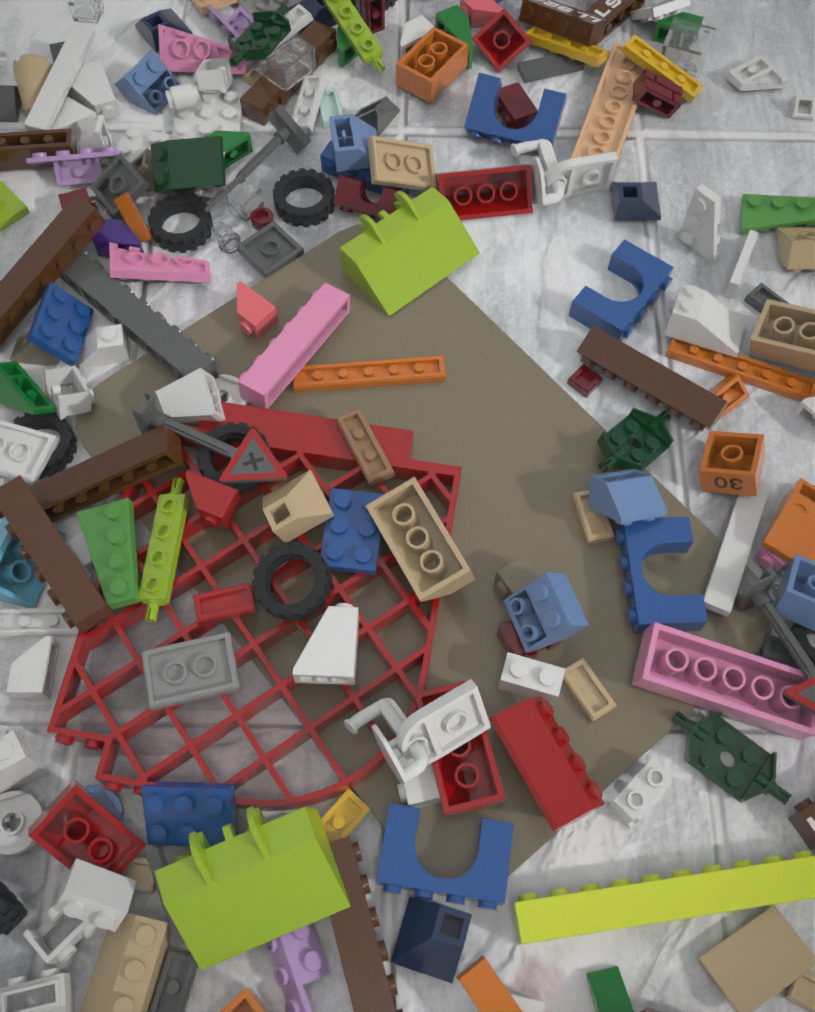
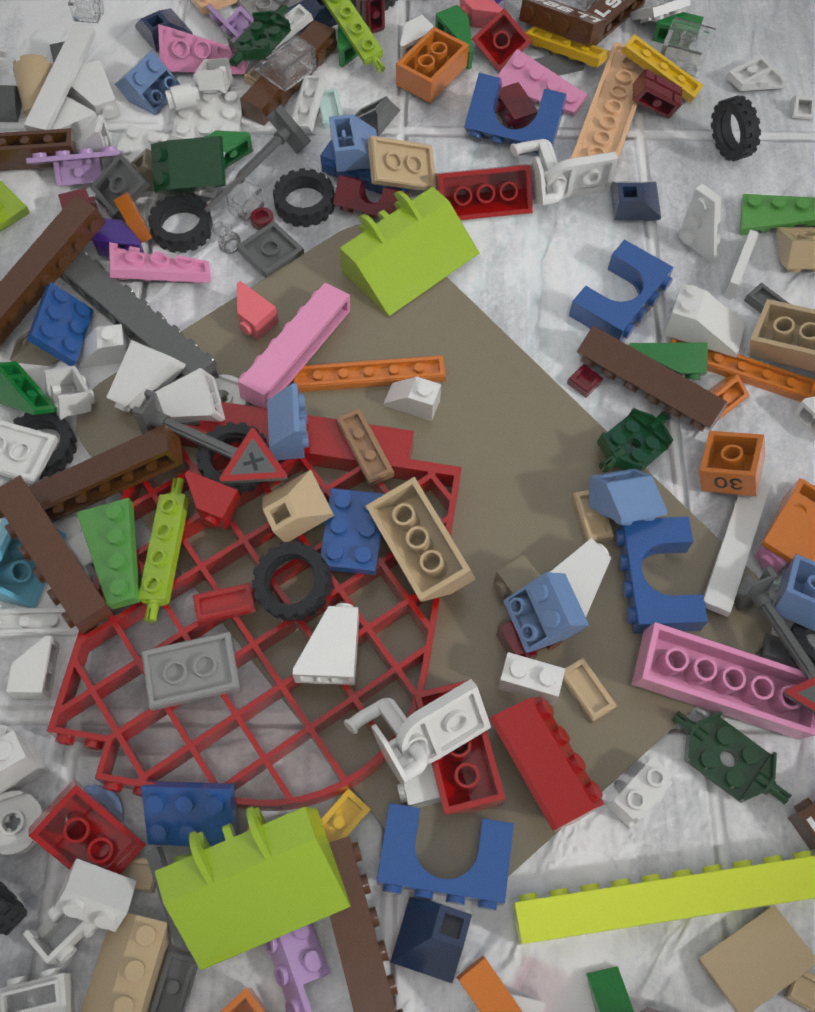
none -> white slope [106,340,186,413]
none -> medium blue slope [267,383,309,460]
none -> white slope [383,377,441,421]
none -> bright pink wing [497,49,587,116]
none -> white slope [550,538,611,617]
none -> green slope [629,343,708,380]
none -> black tyre [711,95,761,162]

